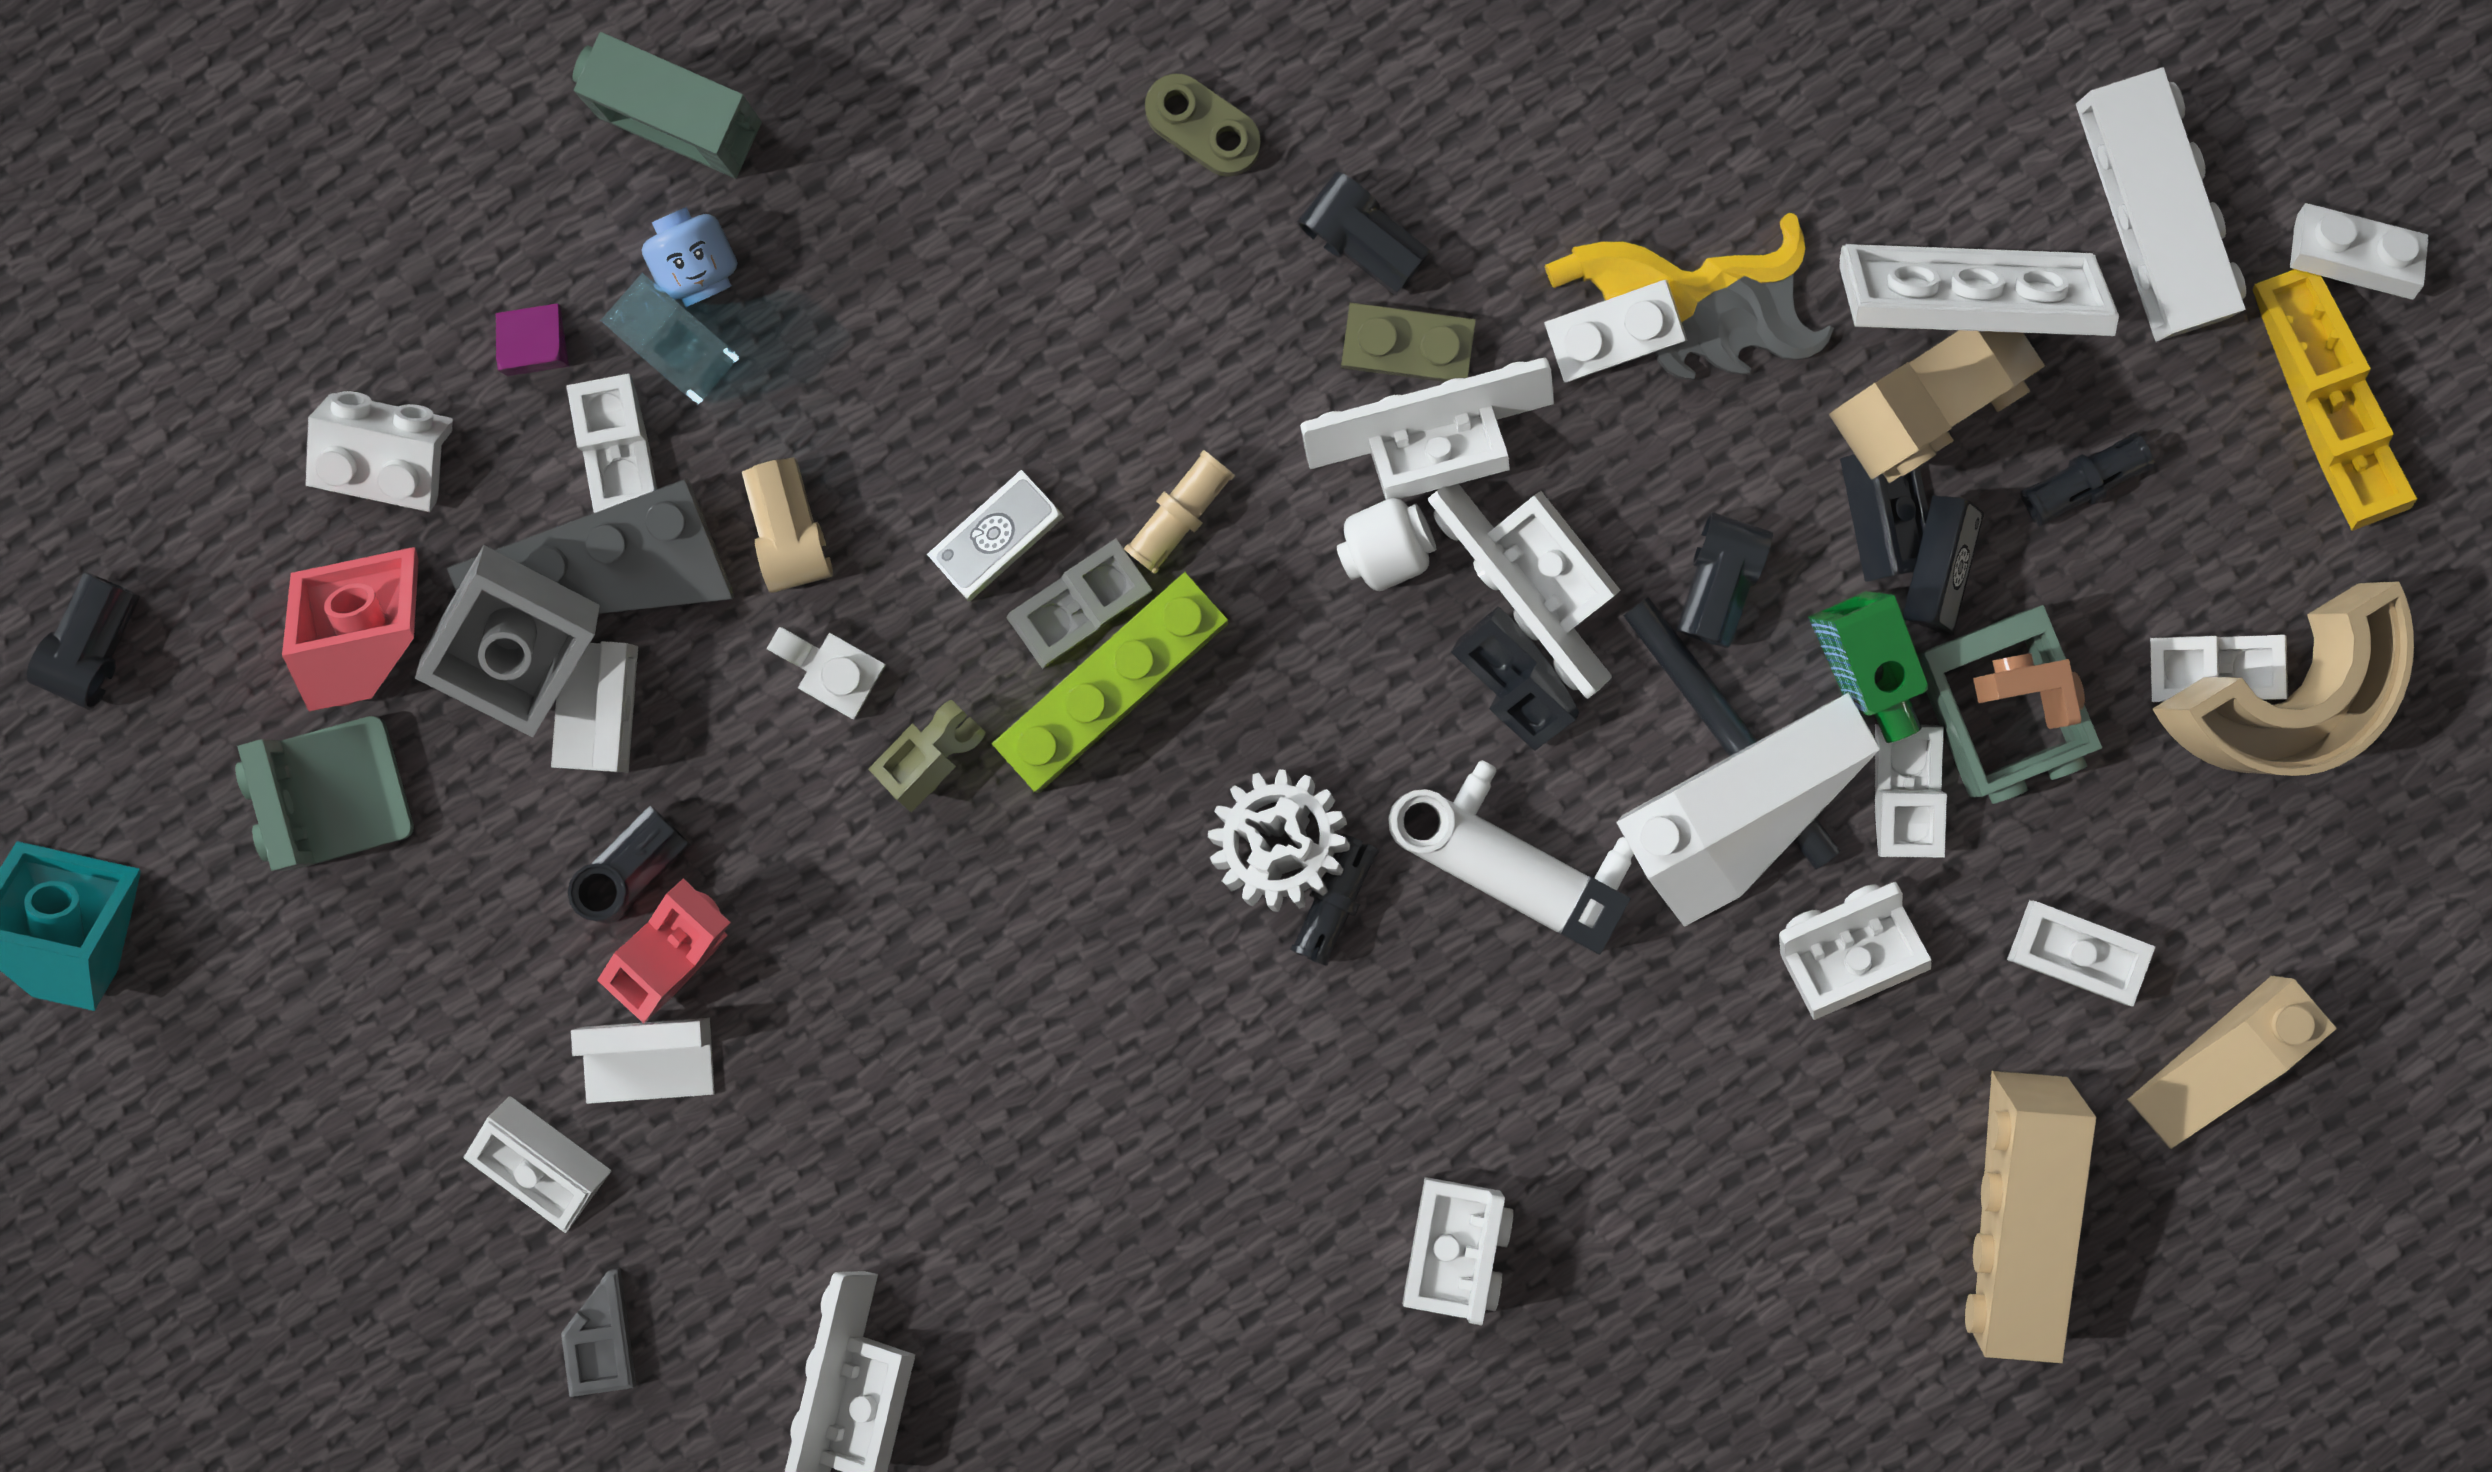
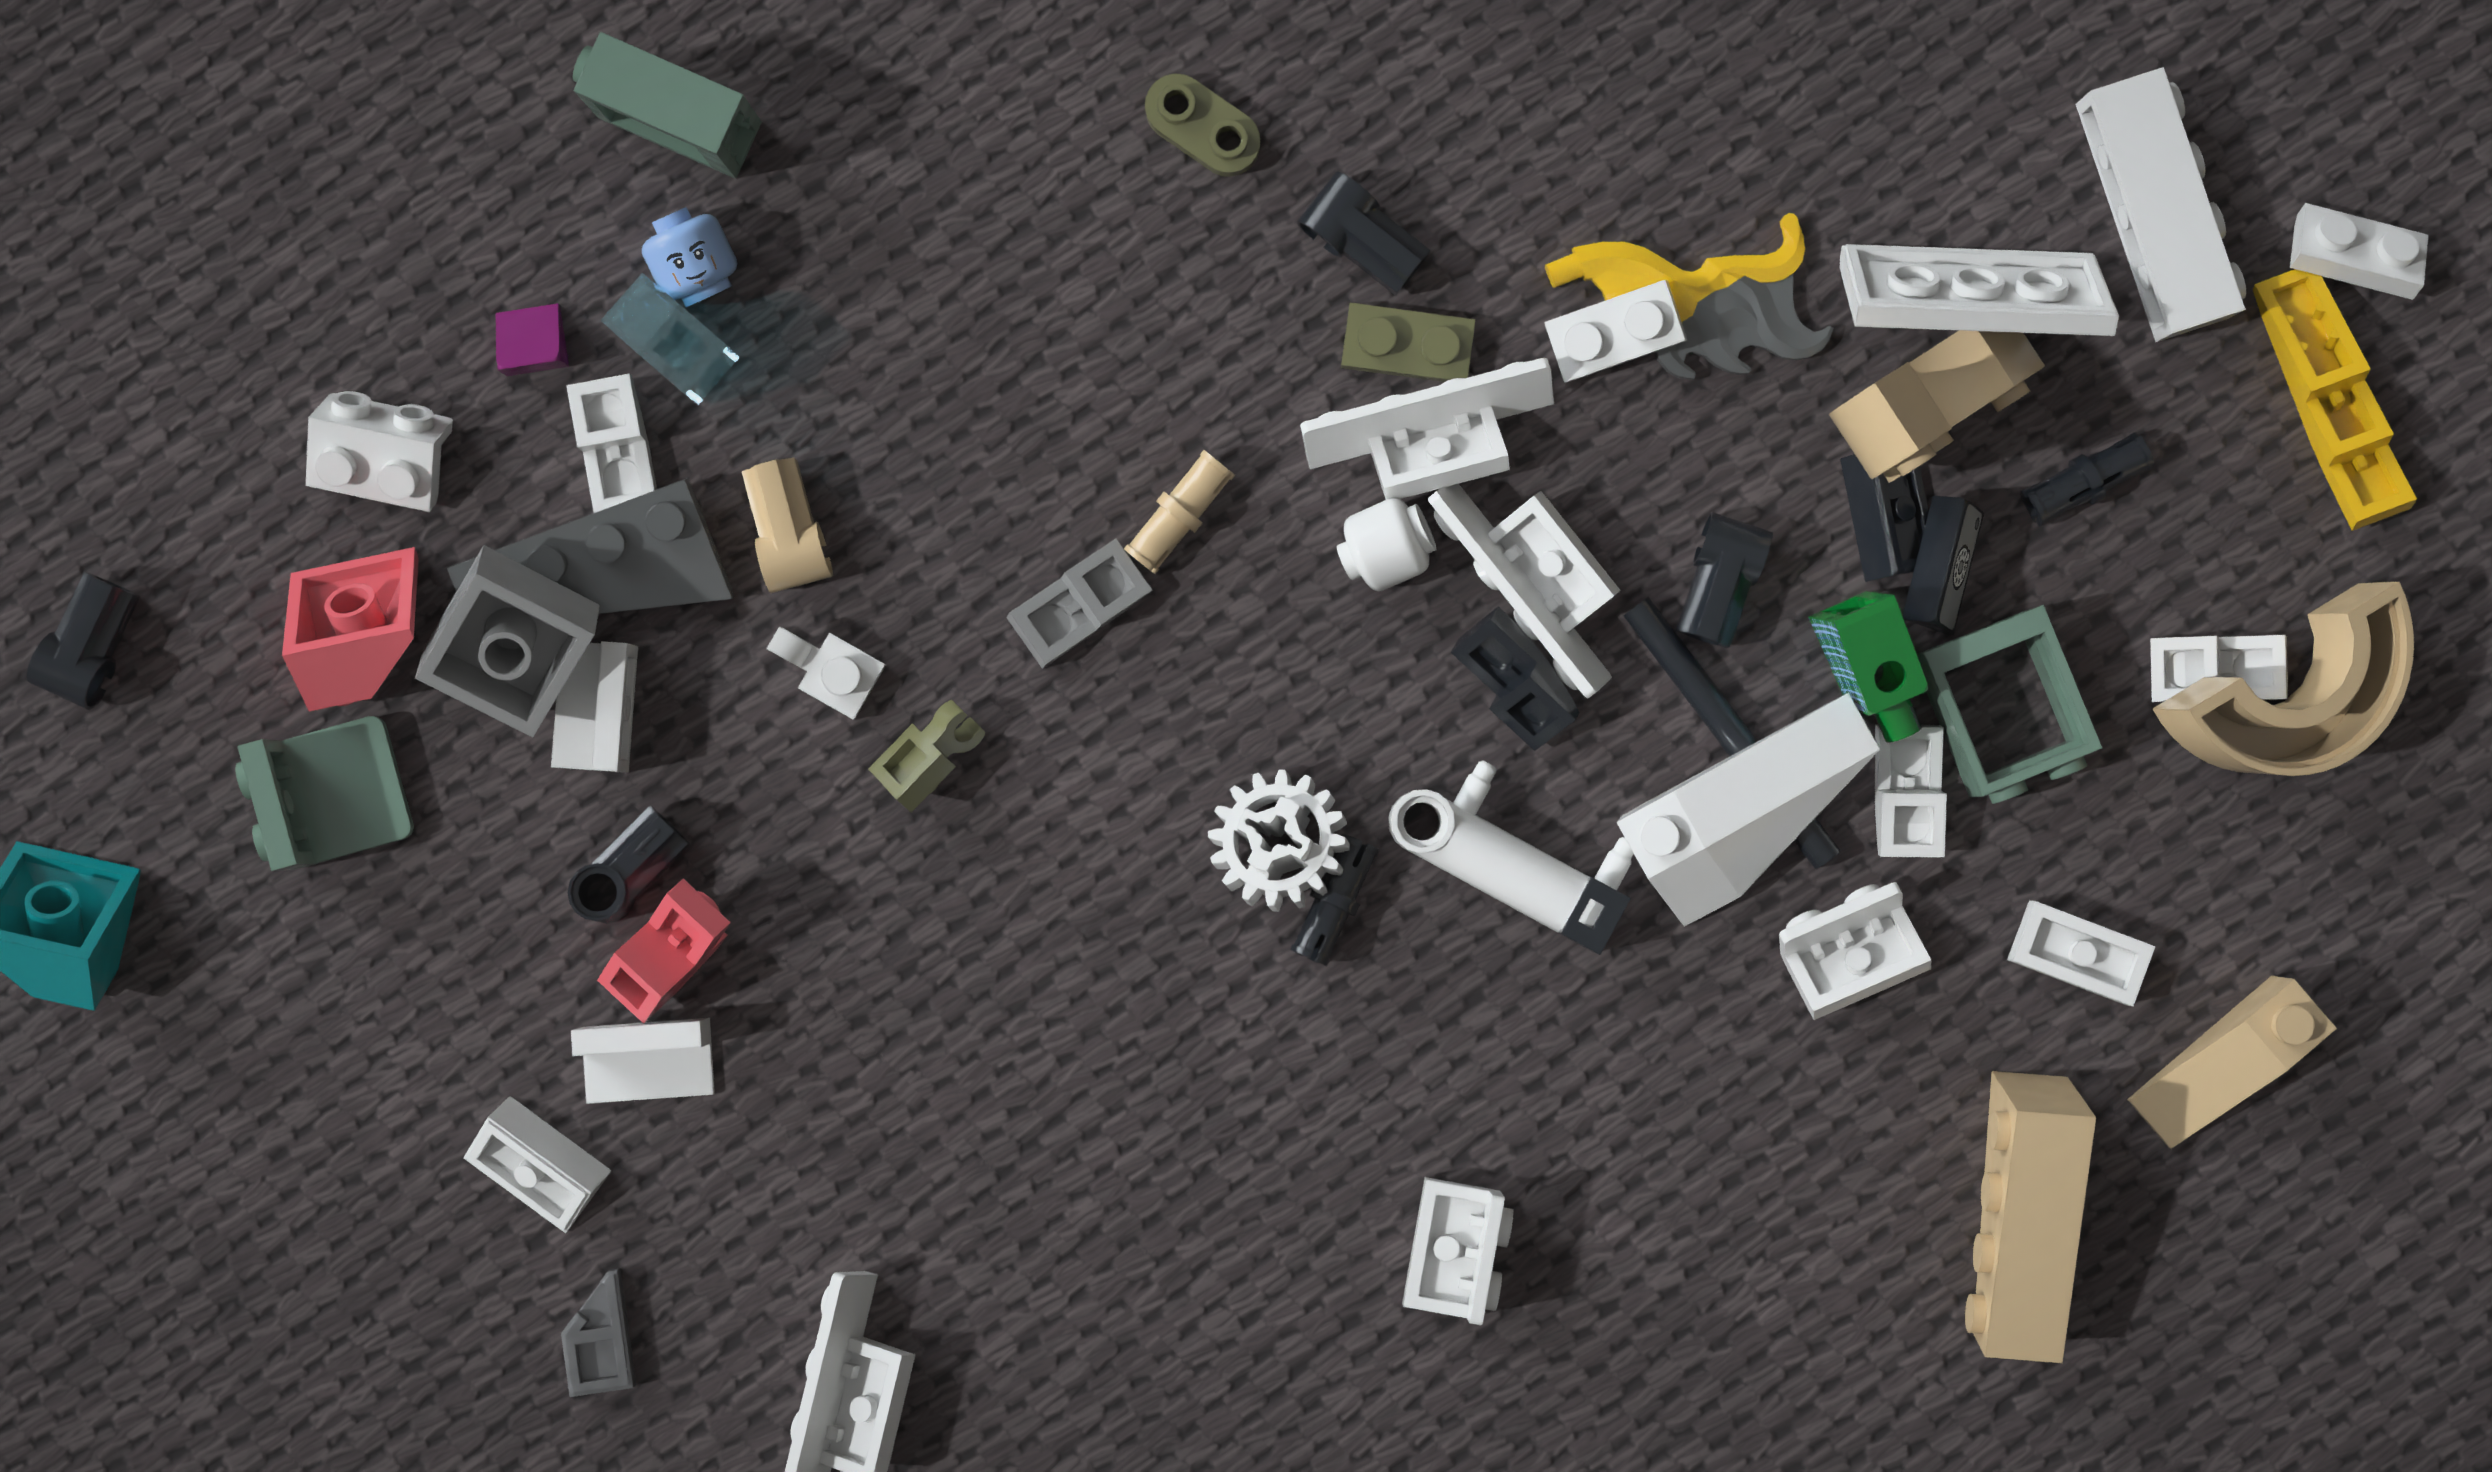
slope [927,470,1064,601] -> none
lime brick [992,572,1228,793] -> none
nougat bracket [1973,653,2085,729] -> none

